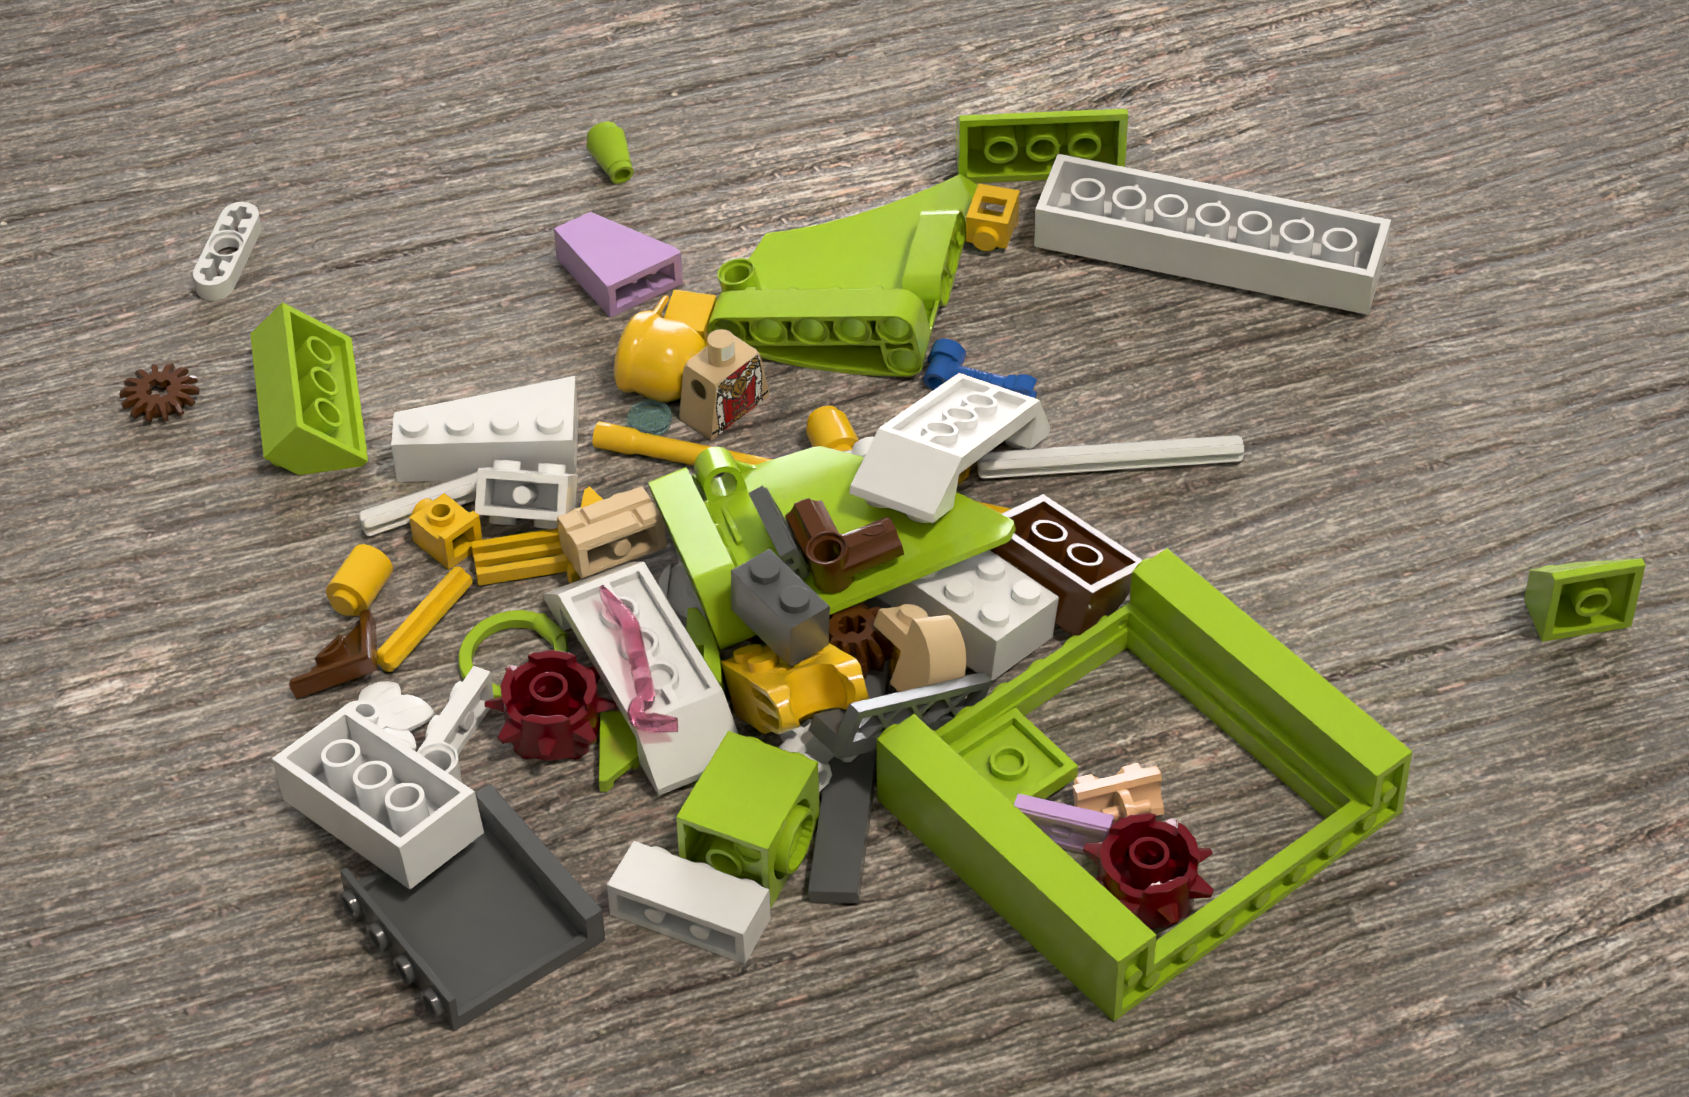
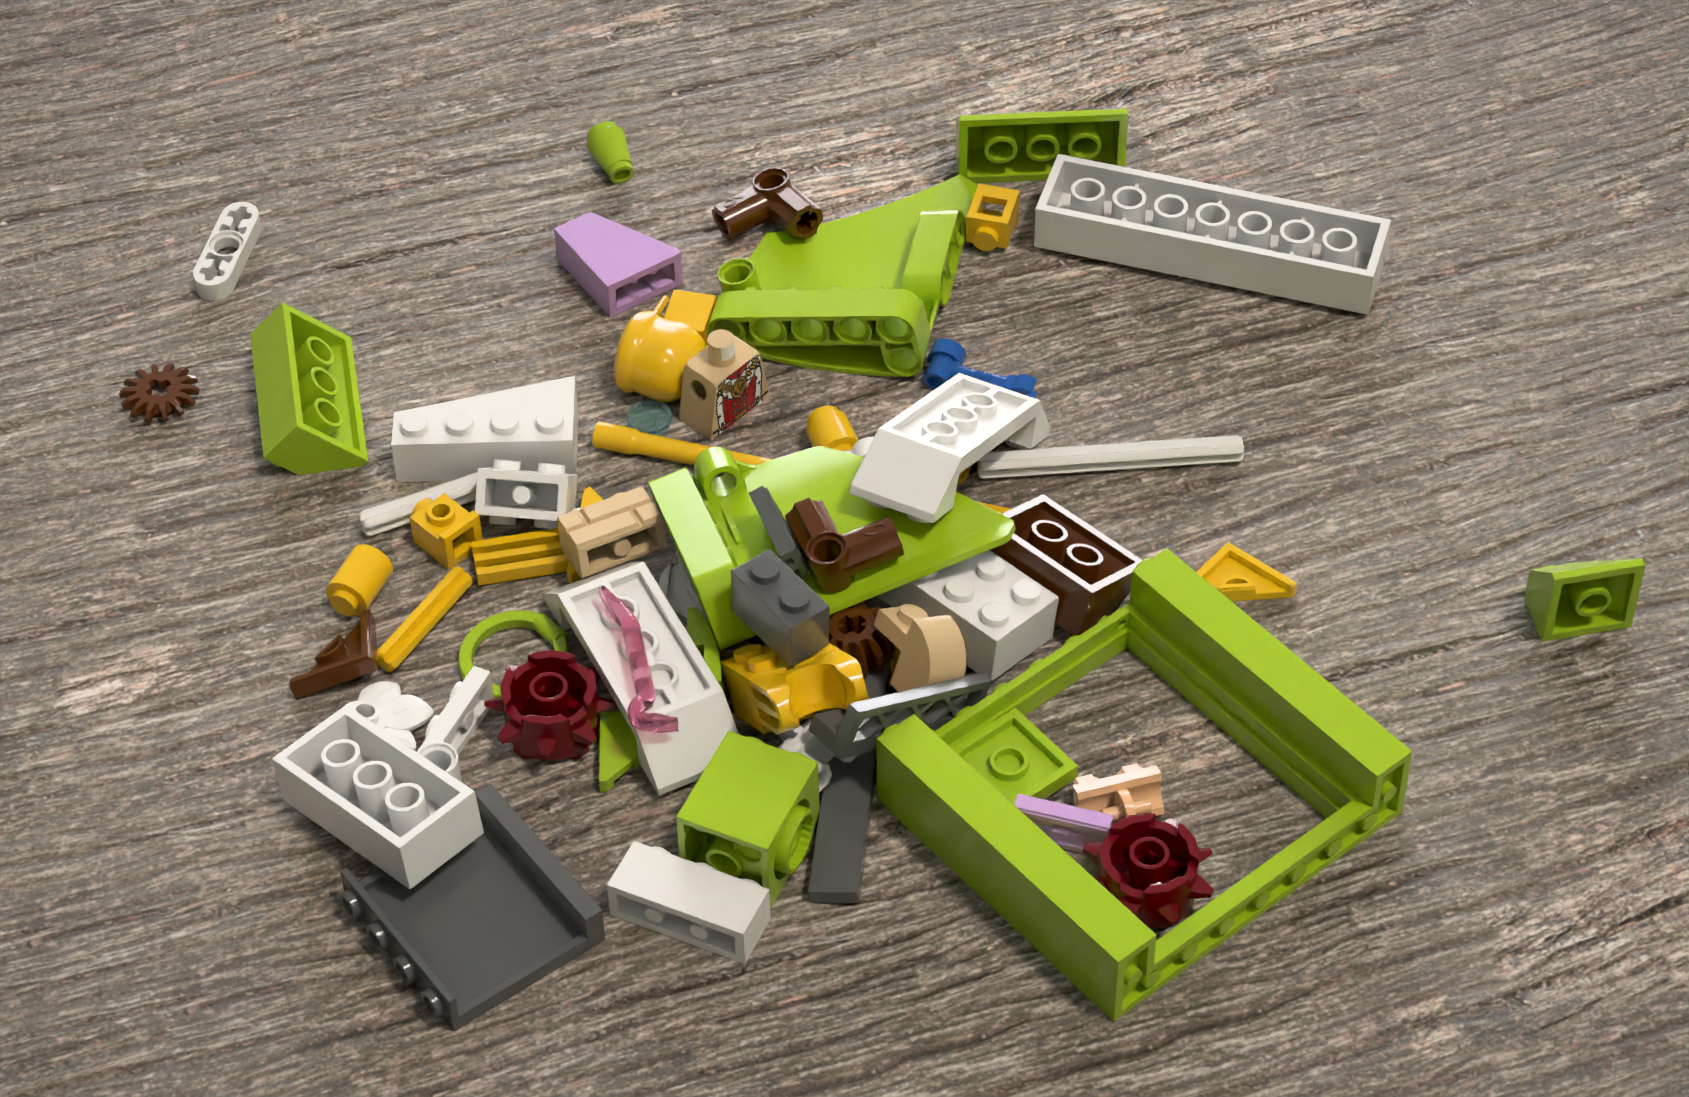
none -> reddish brown piece [711,167,823,240]
none -> yellow tile [1197,542,1297,601]

